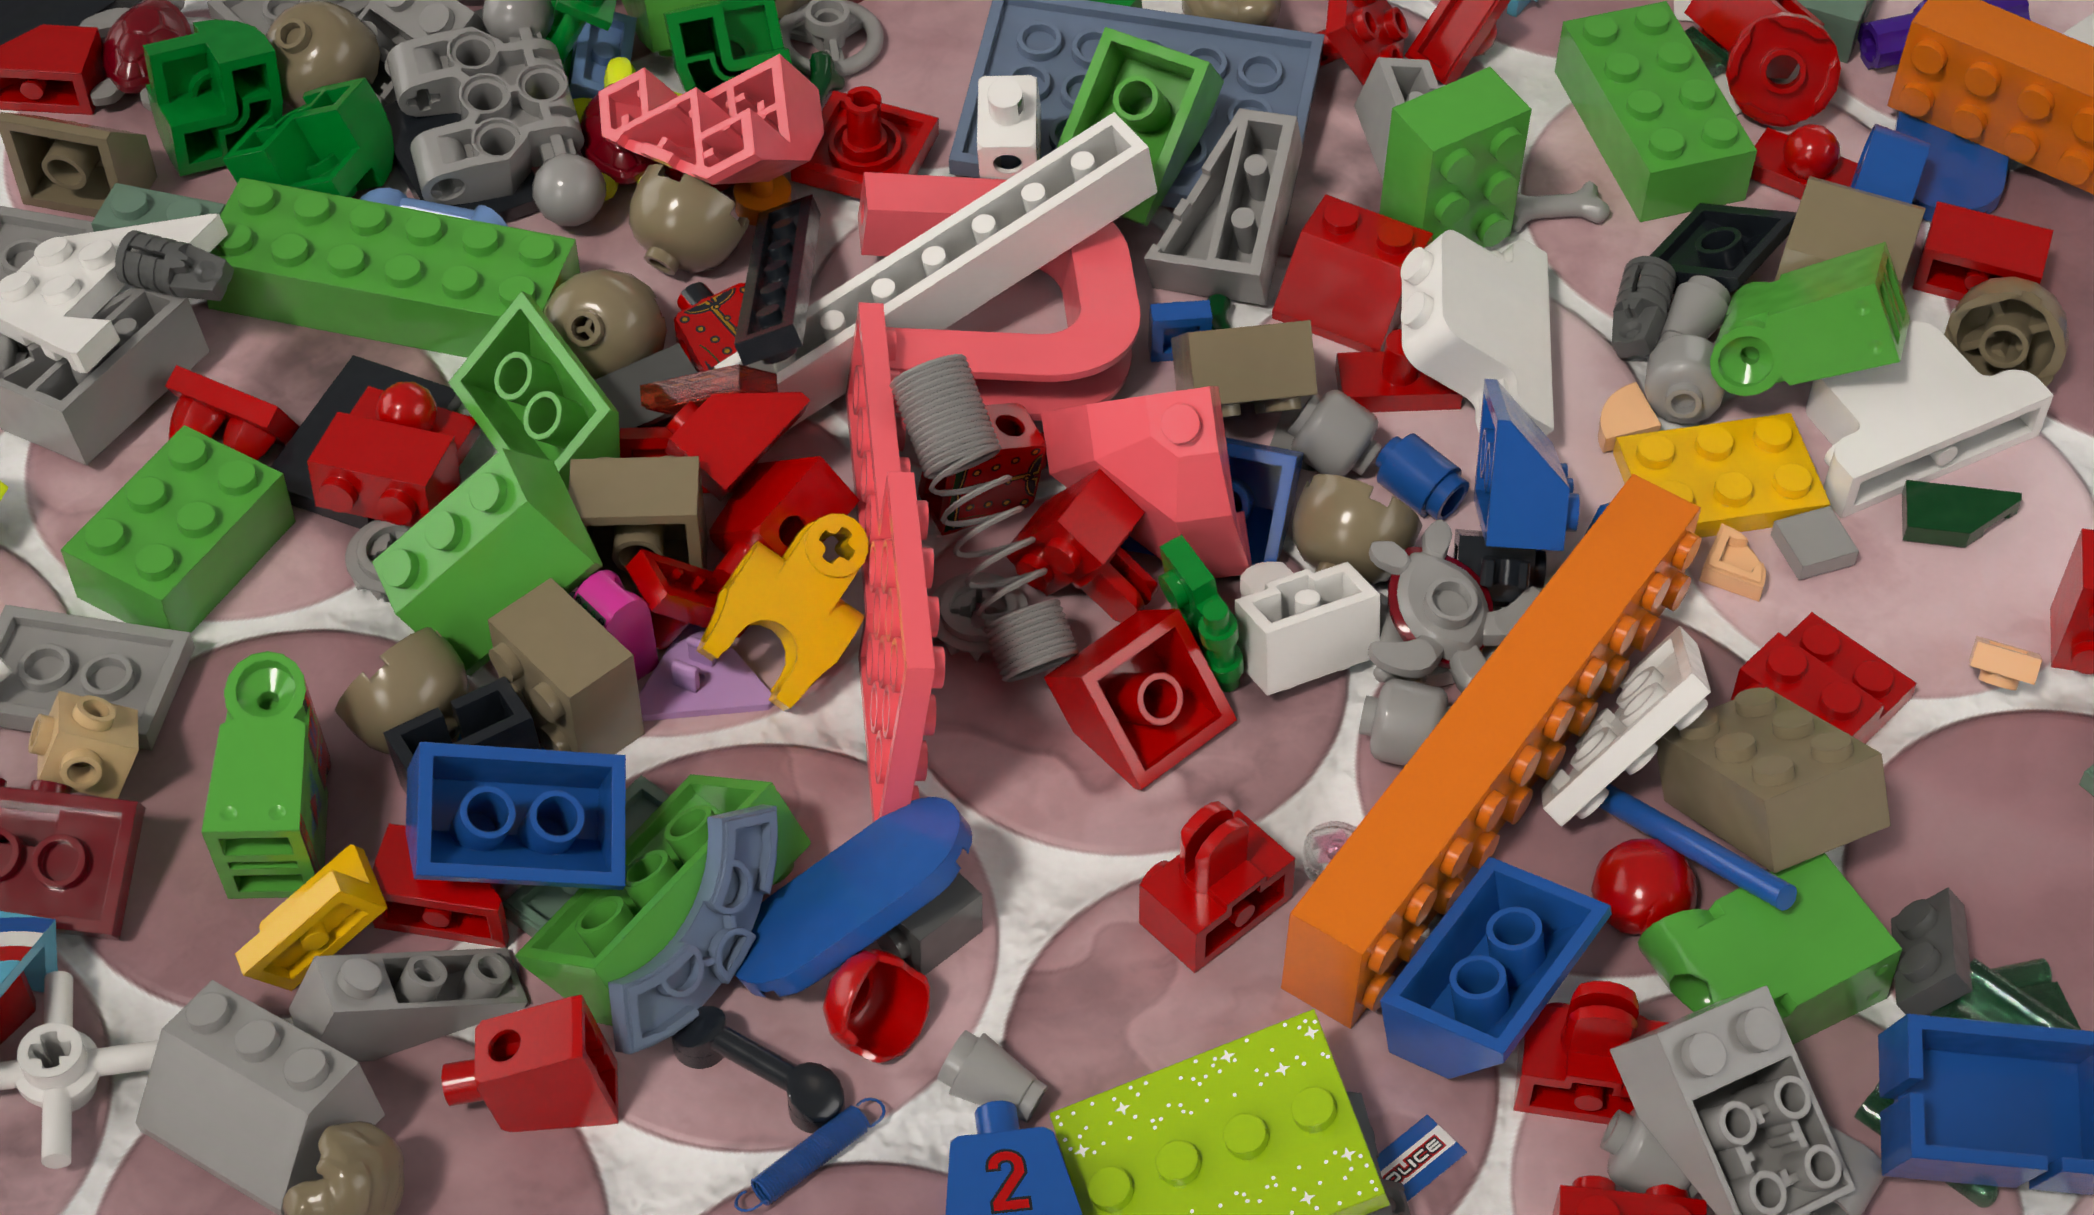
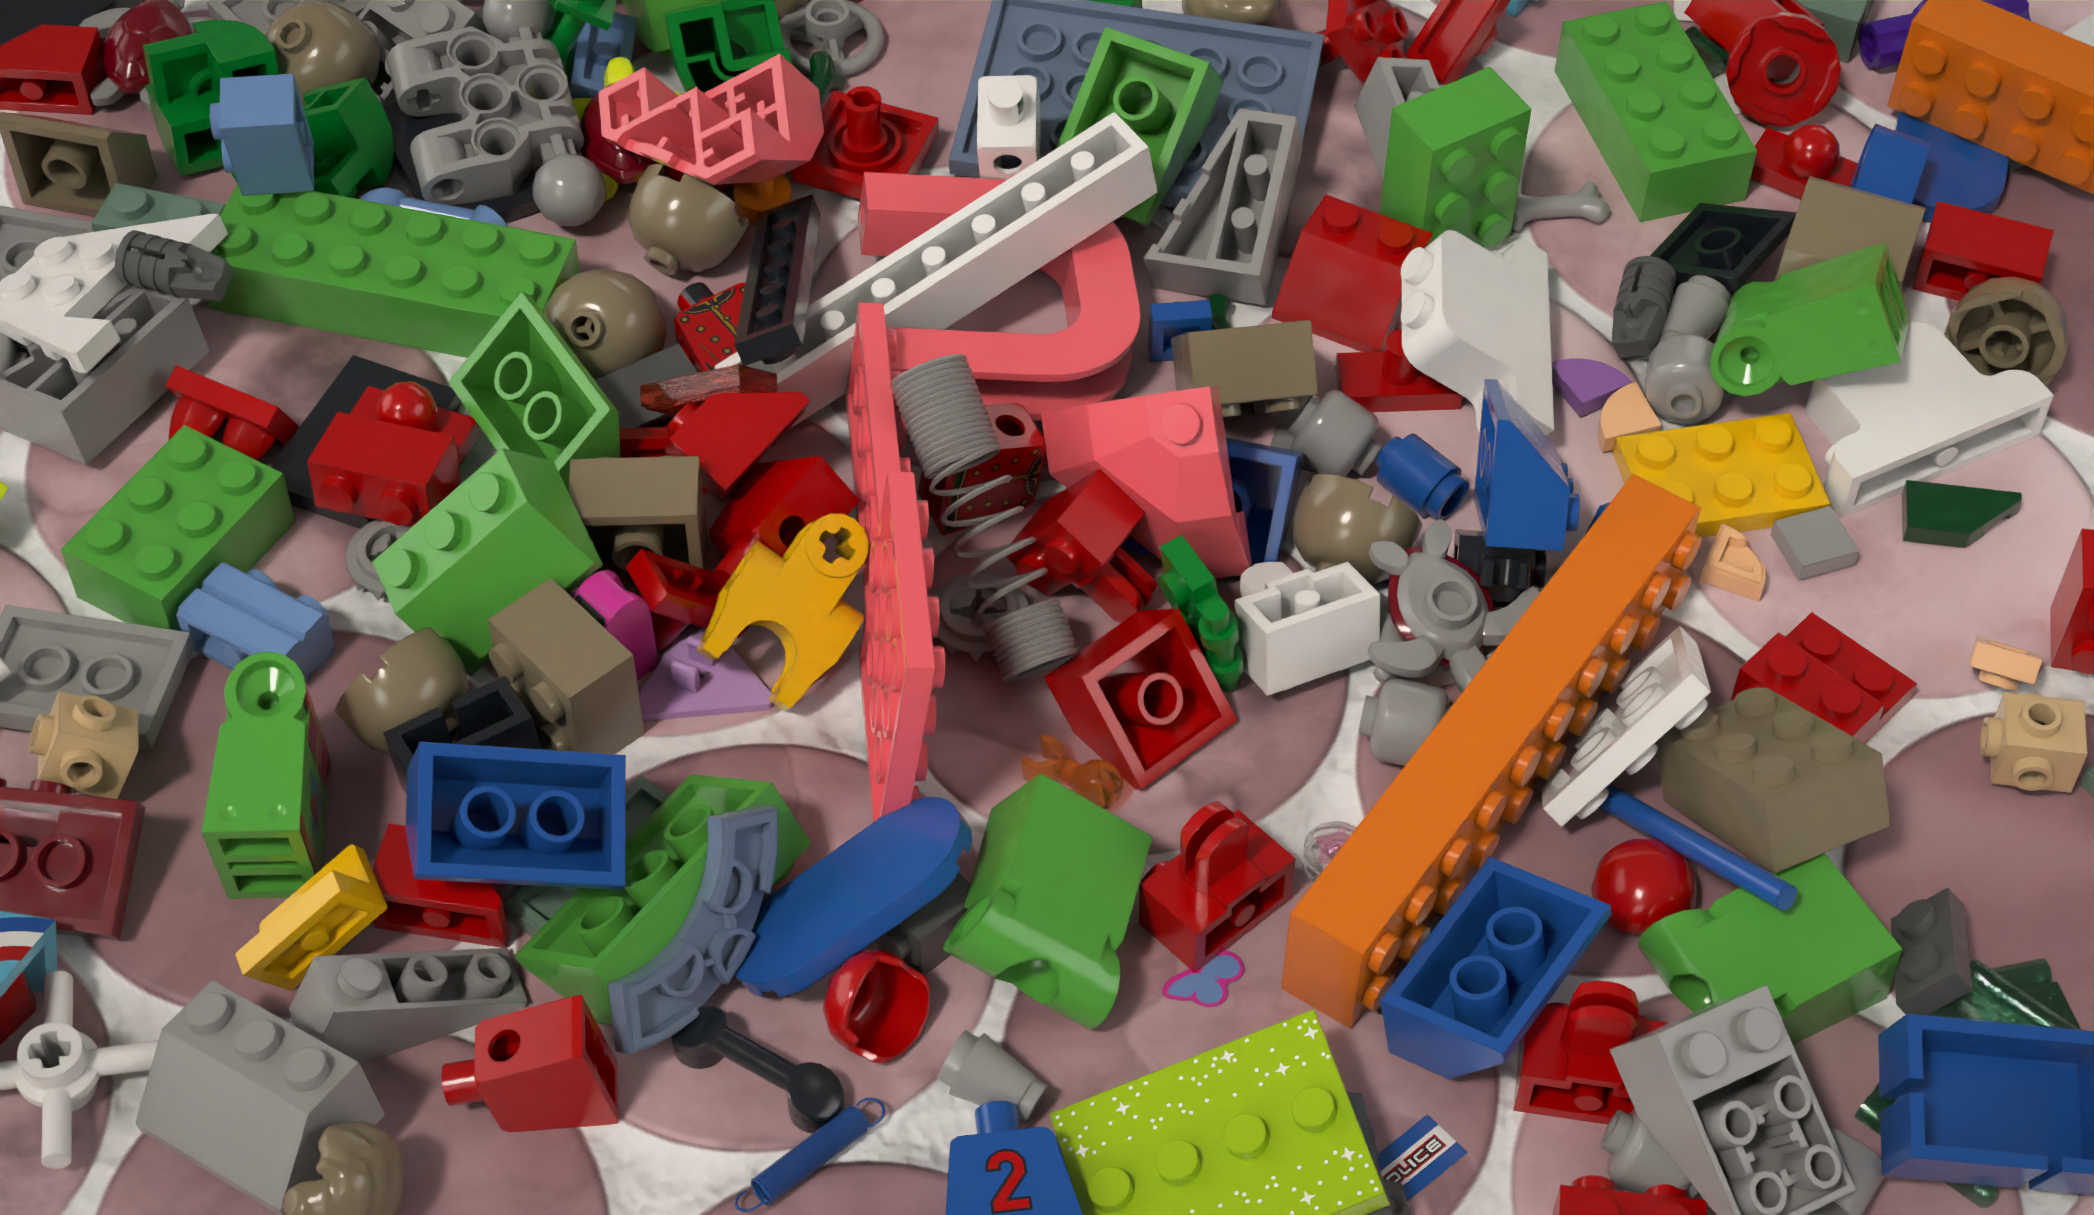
none -> medium blue brick [176,562,335,683]
none -> medium blue brick [210,74,314,196]
none -> bright green piece [943,773,1153,1029]
none -> clear orange arm [1021,734,1123,809]
none -> medium blue sticker [1162,949,1244,1007]
none -> medium lavender tile [1552,358,1633,417]
none -> tan brick [1980,692,2088,793]

